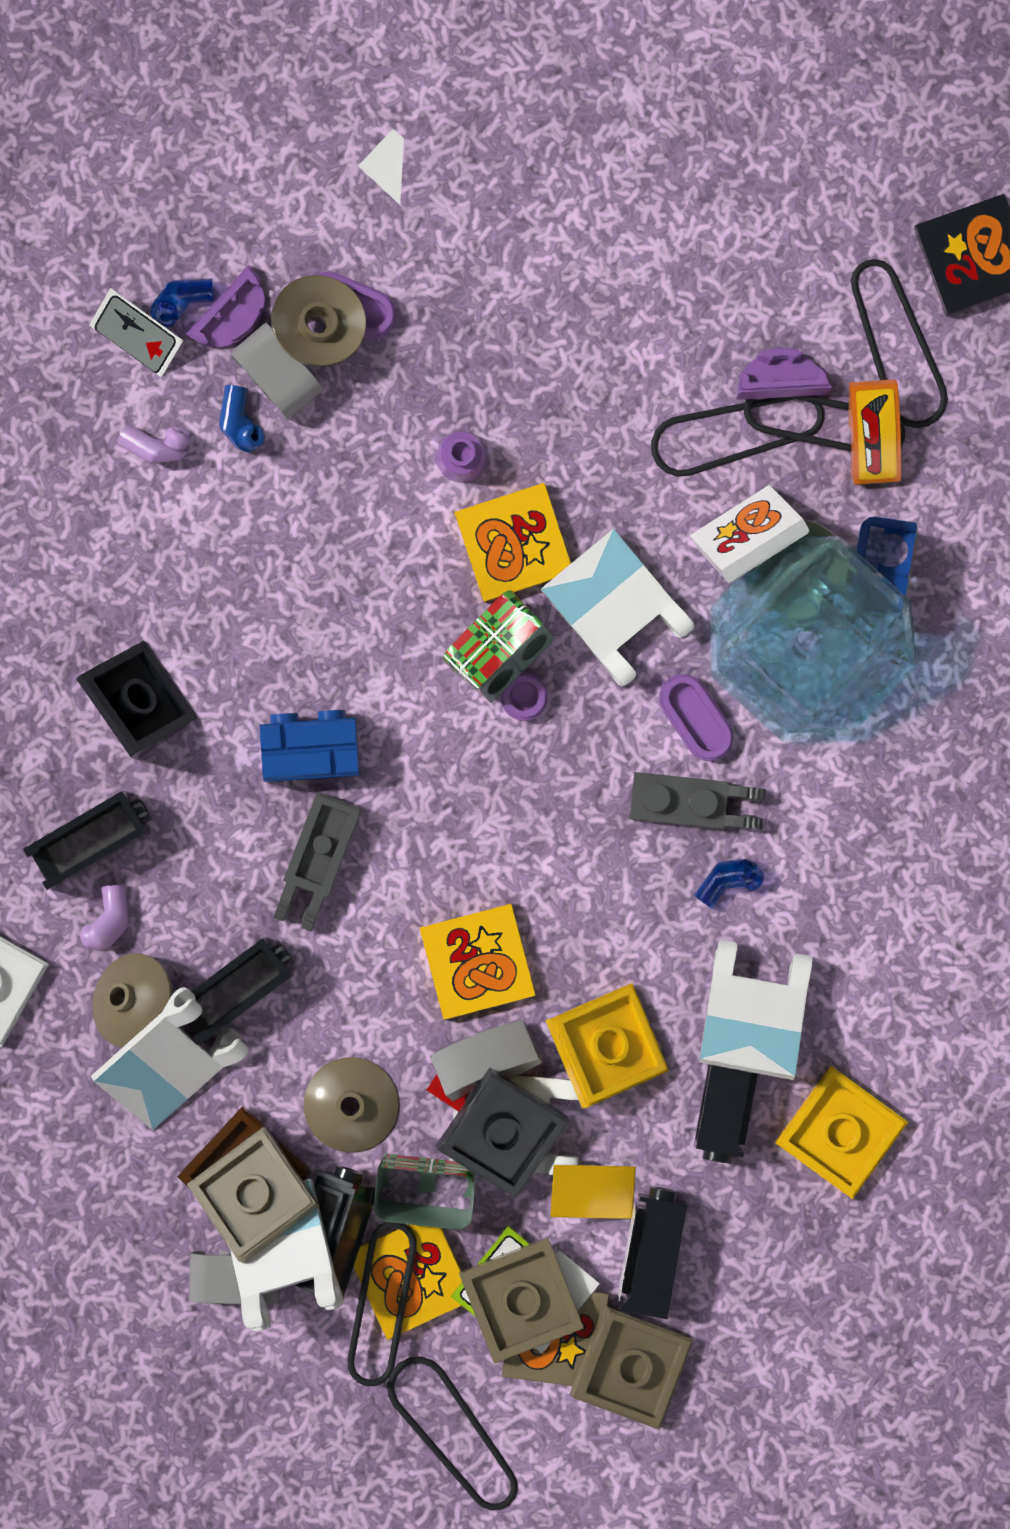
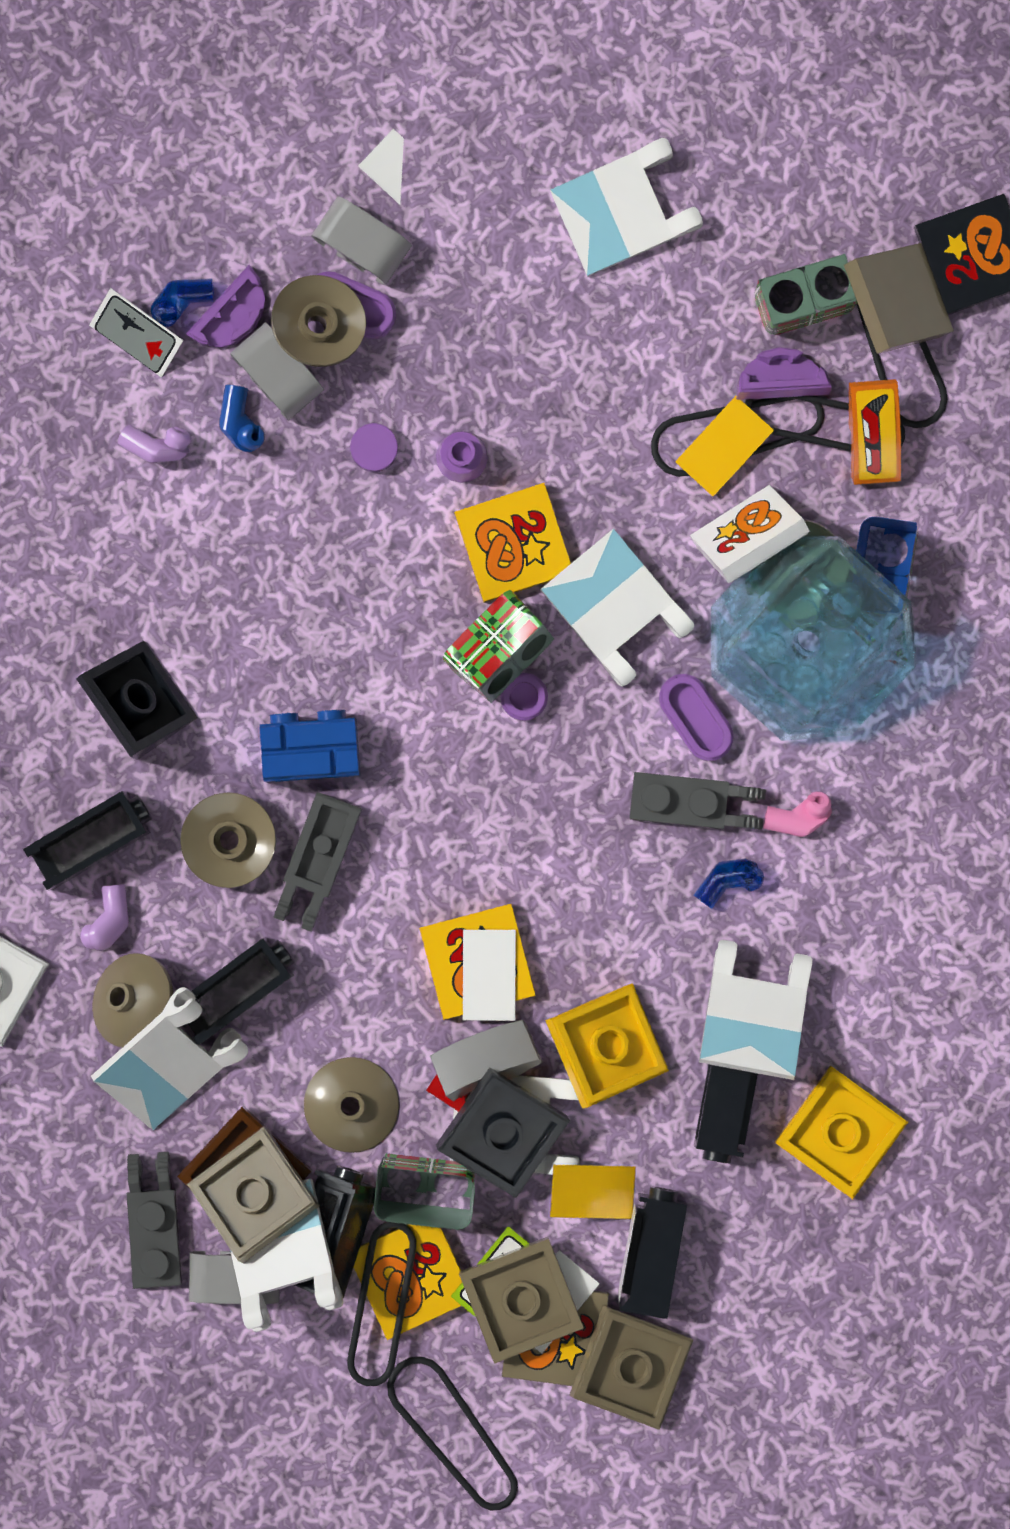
none -> dark grey hinge [126,1152,182,1289]
none -> dark tan dish [180,793,276,888]
none -> light grey beam [311,196,412,285]
none -> medium lavender tile [350,423,398,472]
none -> white sticker [463,930,516,1021]
none -> white flag [550,138,703,277]
none -> yellow sticker [675,396,774,496]
none -> sand green piece [754,254,858,335]
none -> bright pink arm [763,791,832,837]
none -> dark tan tile [844,243,954,354]

